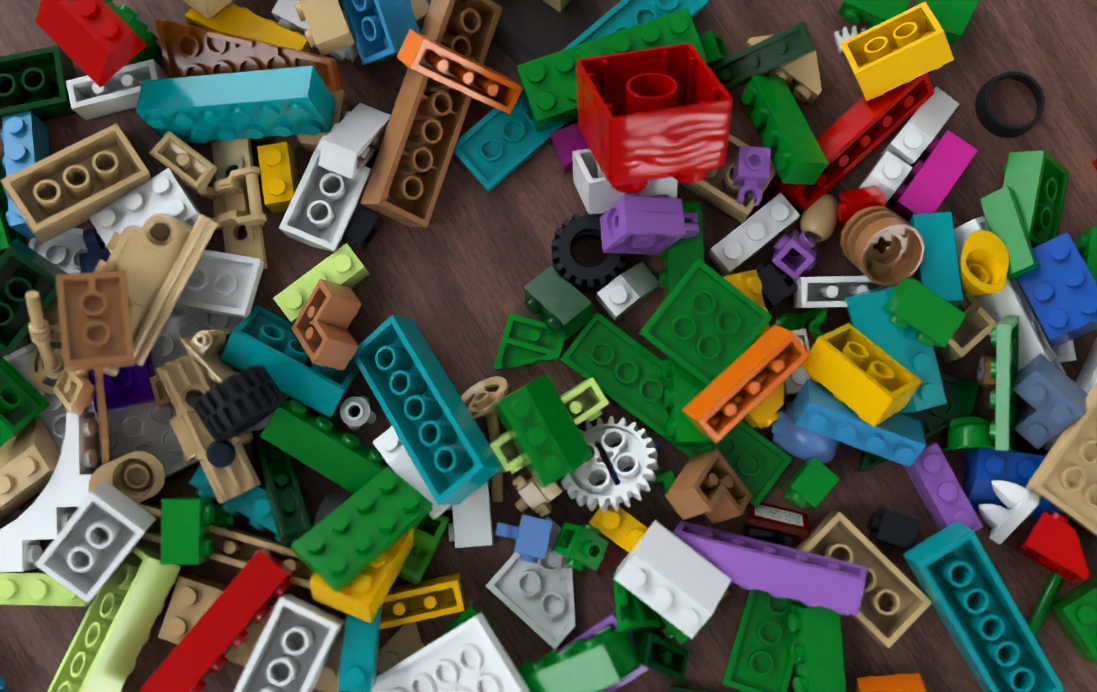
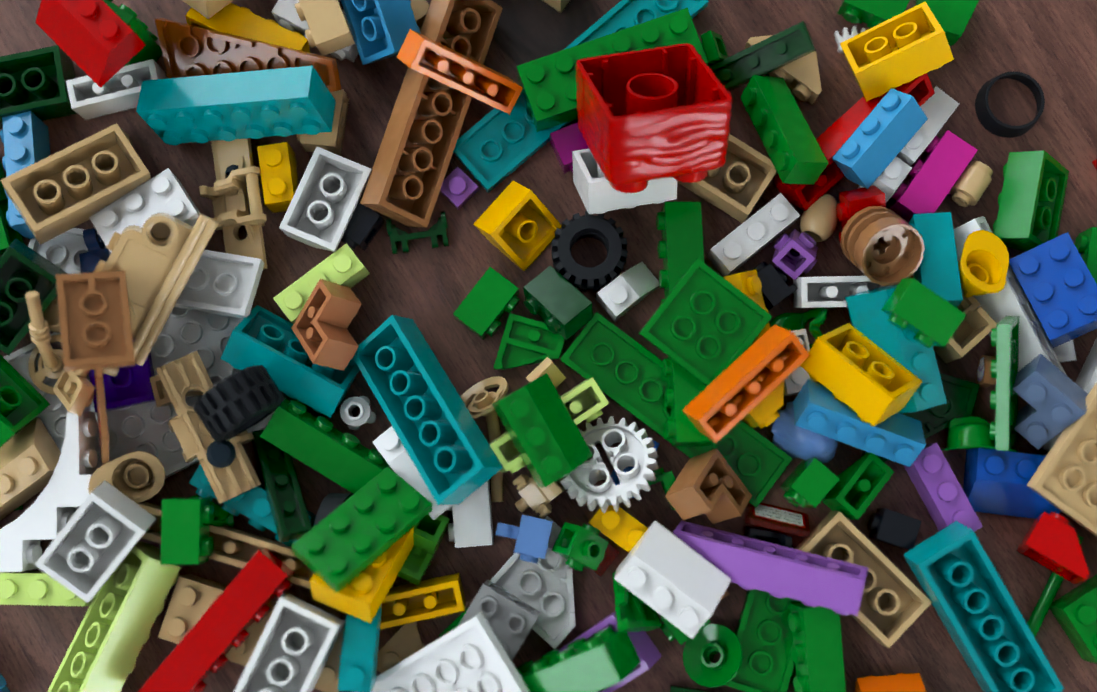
tan slope [149,131,217,195] -> none
tan hinge [180,328,241,383] -> none
white brick [317,103,391,179] -> none
medium lavender brick [600,193,700,255] -> none
dark green slope [633,632,689,682] -> none
medium lavender brick [732,146,771,205] -> none
white tile [978,480,1040,545] -> none
tile [979,186,1039,280] -> none
none -> dark green piece [386,211,449,254]
none -> medium lavender plate [440,166,479,210]
none -> green brick [453,267,520,340]
none -> light grey bracket [457,579,540,661]
none -> yellow slope [474,180,562,271]
none -> tan tile [526,357,566,388]
none -> green dish [683,624,743,688]
none -> green slope [822,452,894,520]
none -> dark azure brick [831,88,928,189]
none -> tan brick [950,161,993,207]

